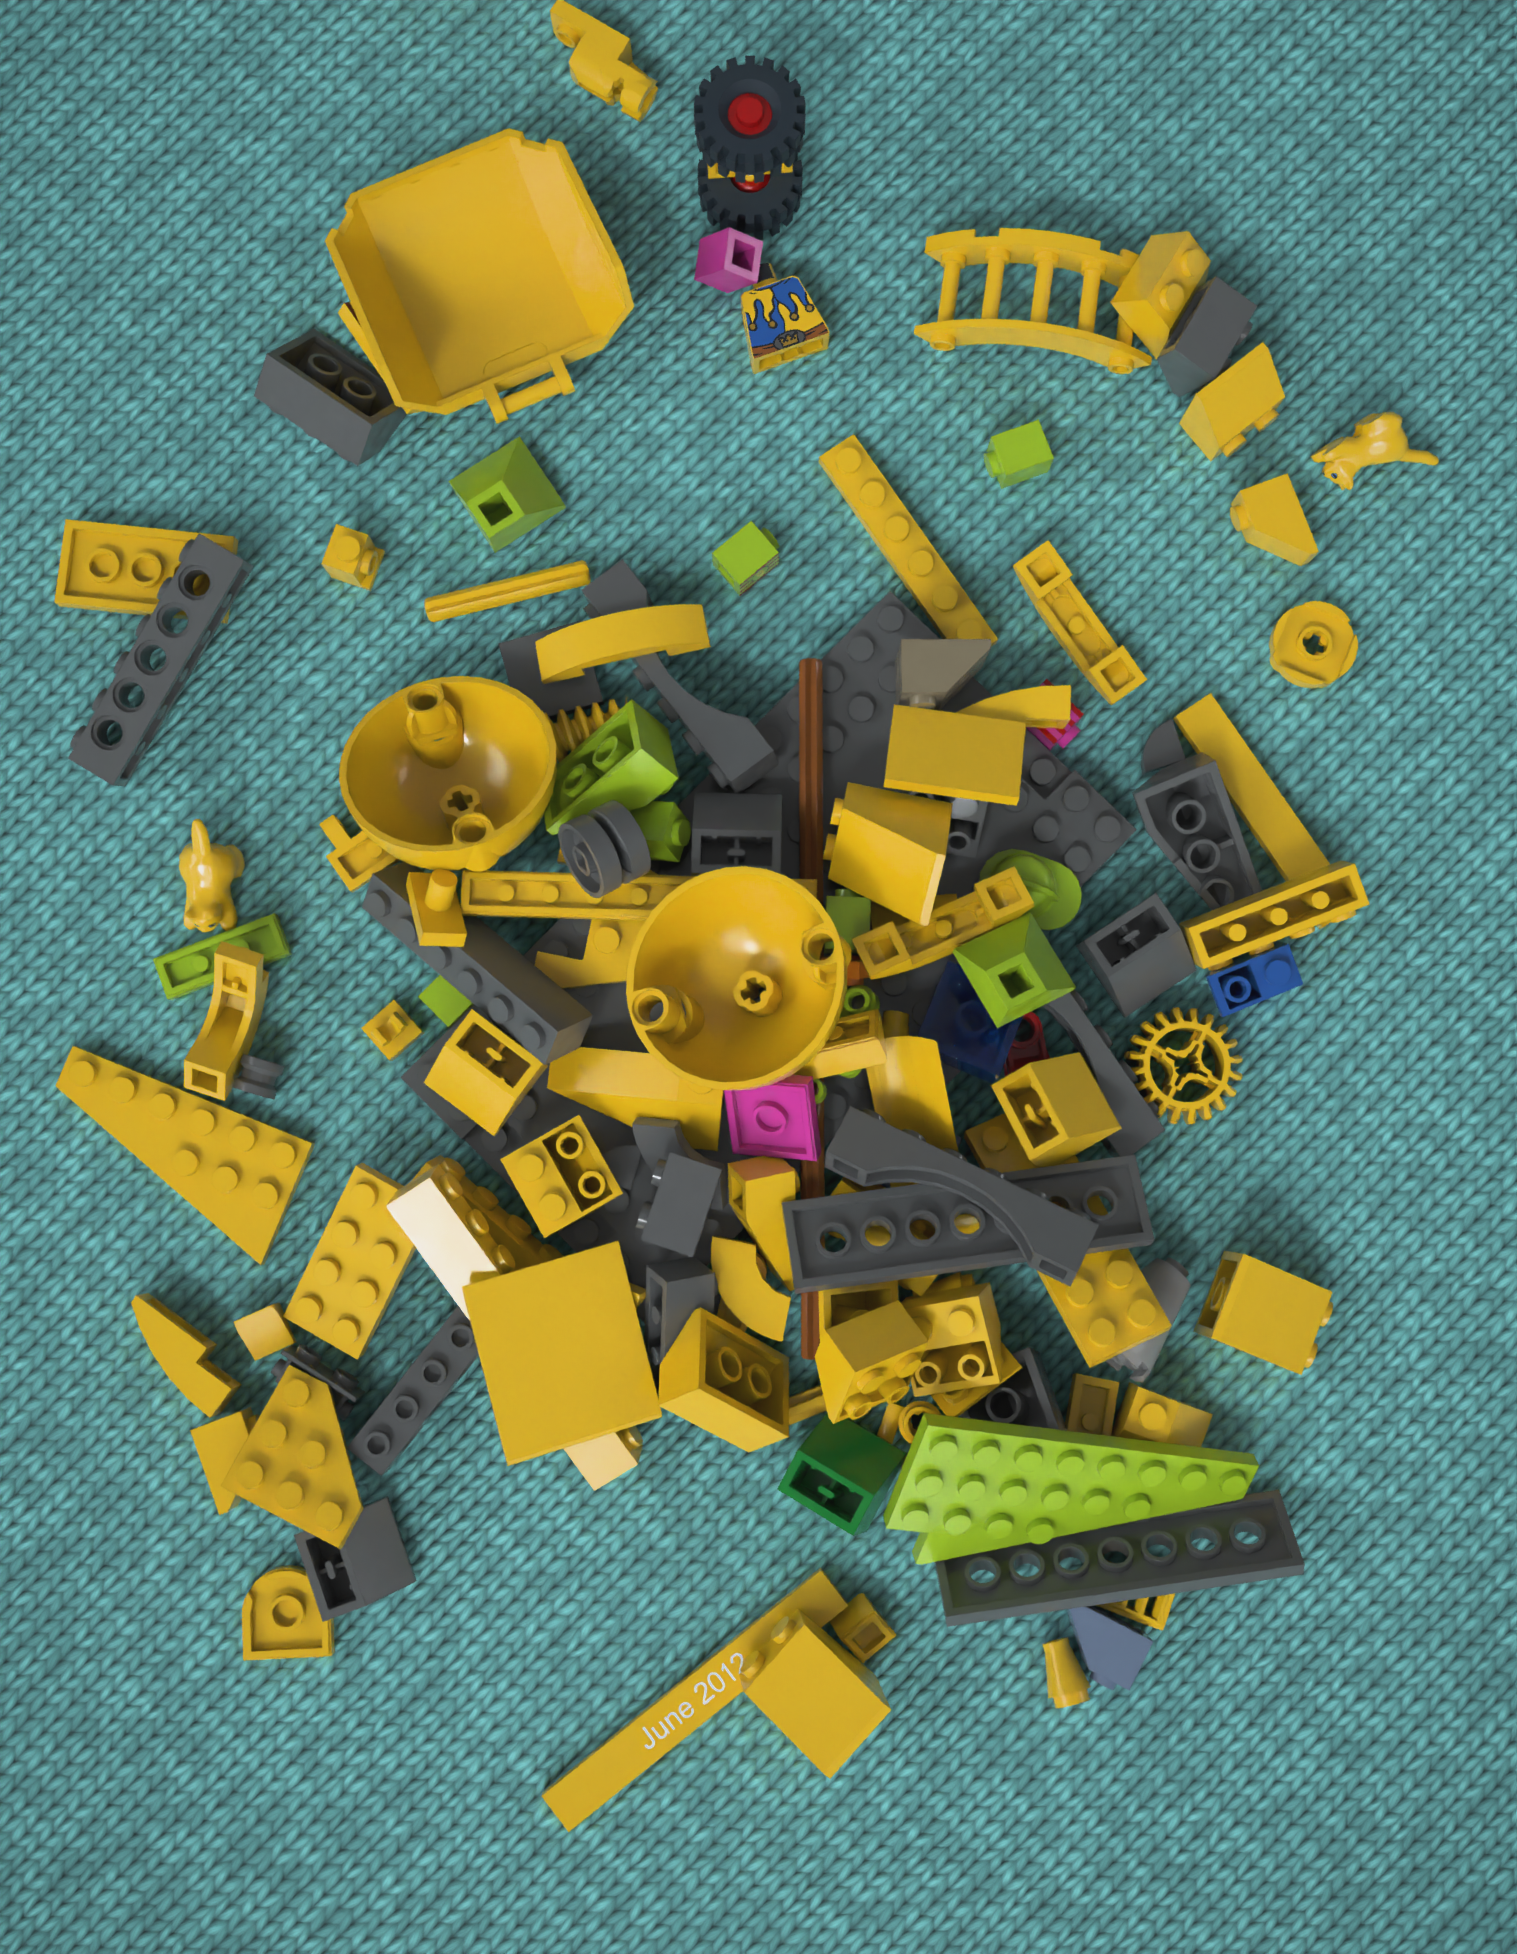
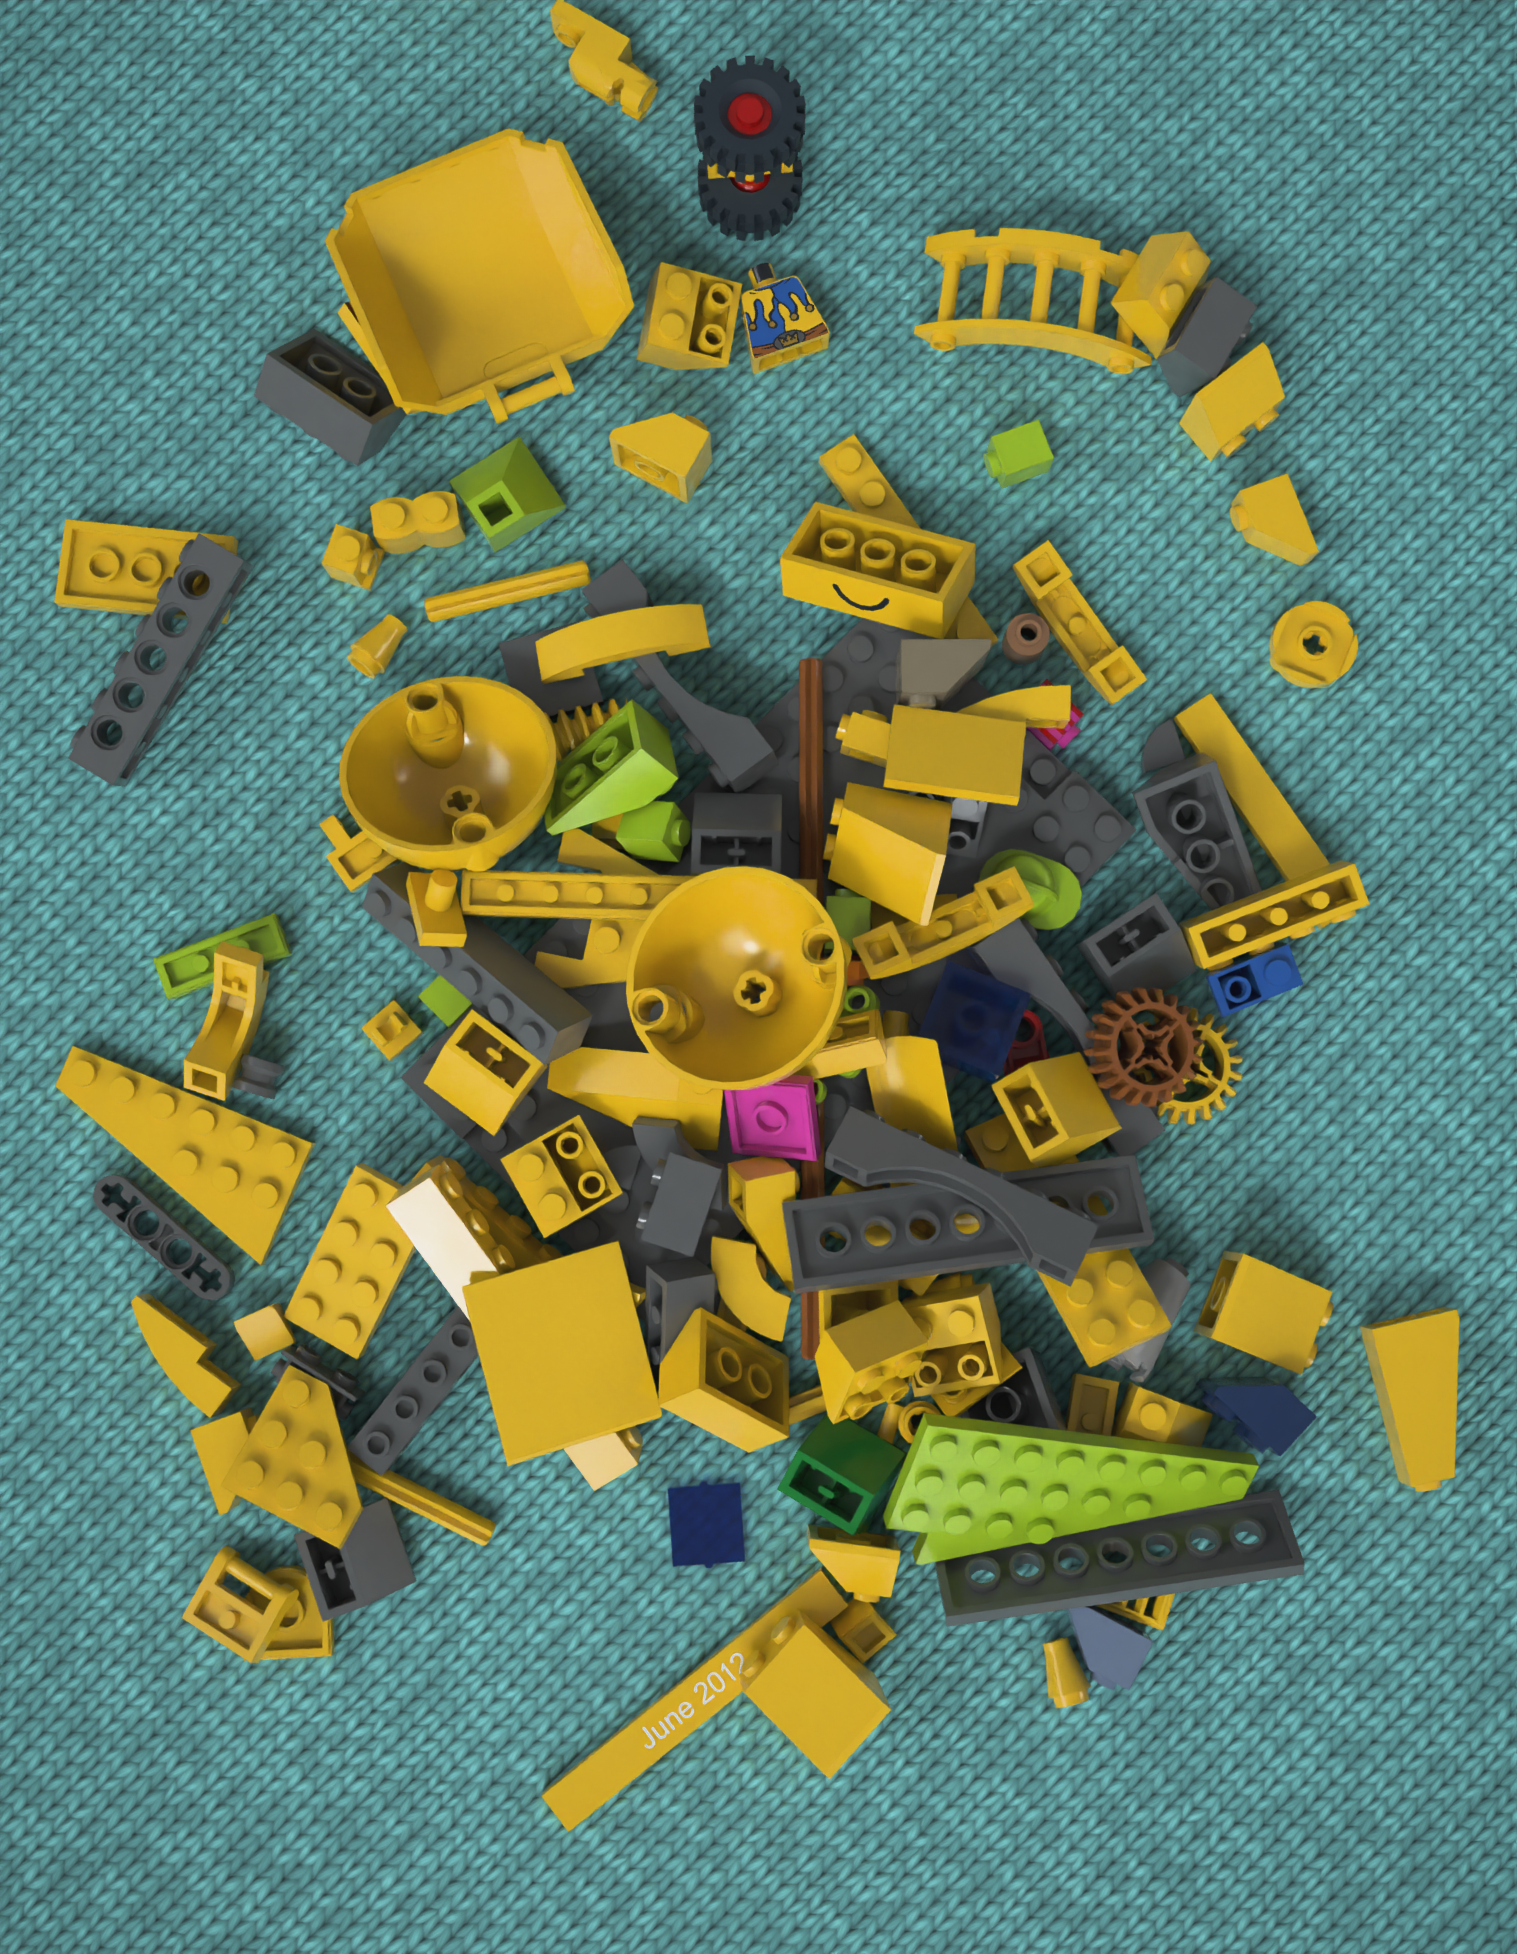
yellow animal [179,819,245,932] -> none
dark grey wheel [558,800,651,898] -> none
dark pink brick [694,227,763,293] -> none
lime brick [712,521,780,596] -> none
lime slope [953,912,1076,1028] -> none
yellow animal [1311,412,1439,490] -> none
none -> dark grey beam [93,1175,235,1300]
none -> yellow plate [182,1545,299,1663]
none -> yellow cone [347,614,408,679]
none -> yellow axle [348,1450,496,1546]
none -> yellow brick [370,491,466,554]
none -> yellow slope [609,412,712,504]
none -> yellow slope [636,262,742,370]
none -> clear blue piece [668,1480,745,1569]
none -> yellow brick [780,502,976,639]
none -> yellow slope [807,1524,901,1603]
none -> yellow brick [835,710,891,768]
none -> medium nougat brick [1002,613,1050,665]
none -> dark orange gear [1083,987,1205,1107]
none -> dark blue slope [1196,1377,1317,1456]
none -> yellow slope [1359,1307,1460,1492]

